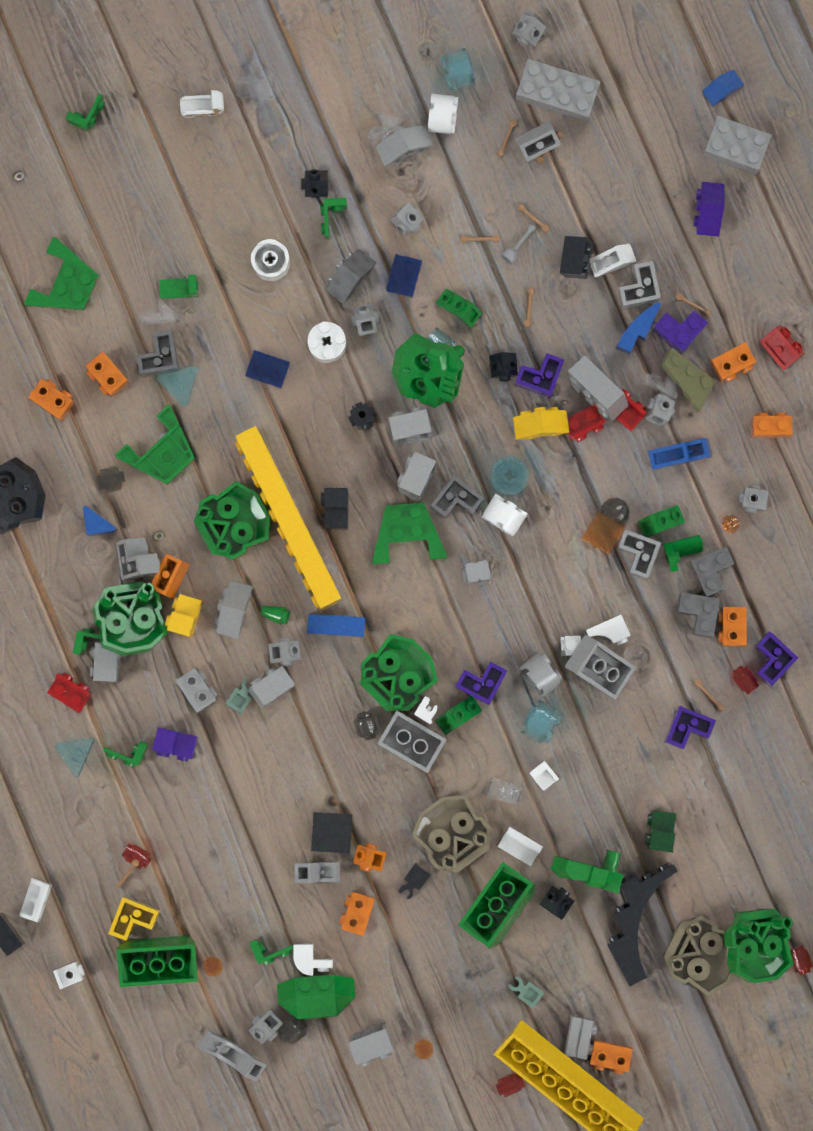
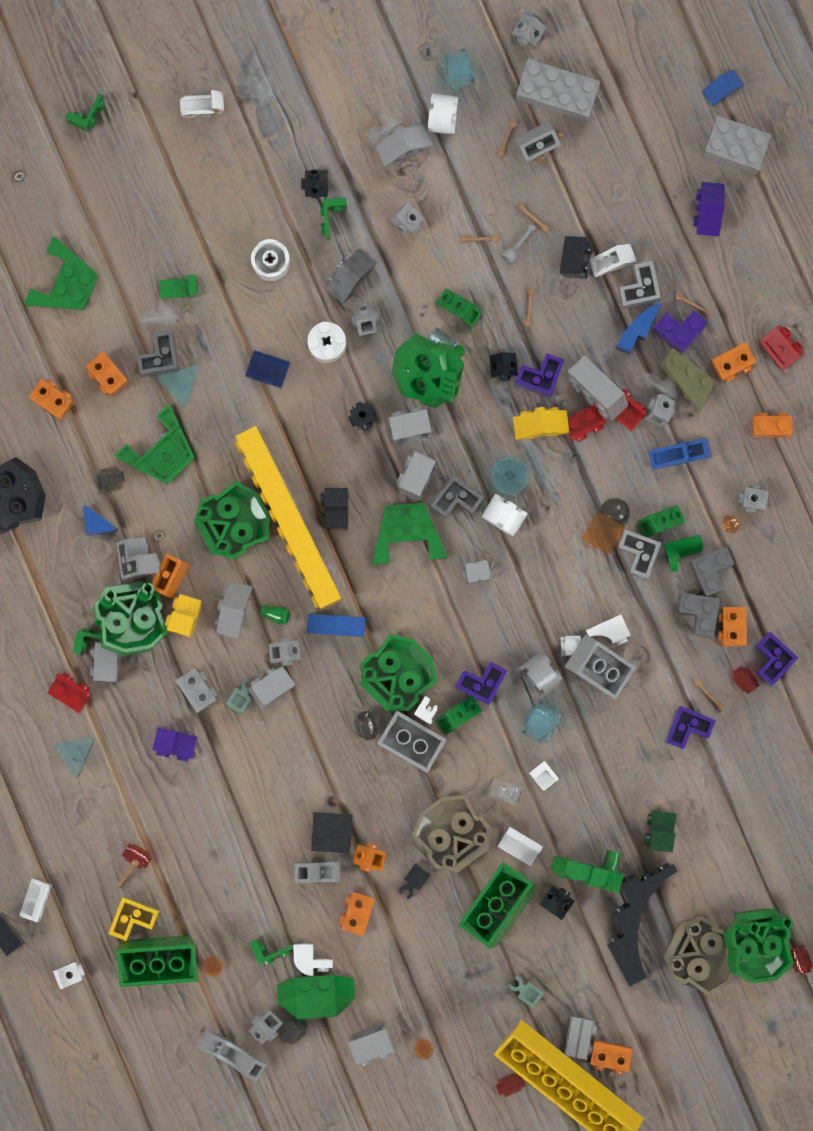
green bracket [103,741,149,768] -> none
clear blue plate [386,254,422,298] -> none

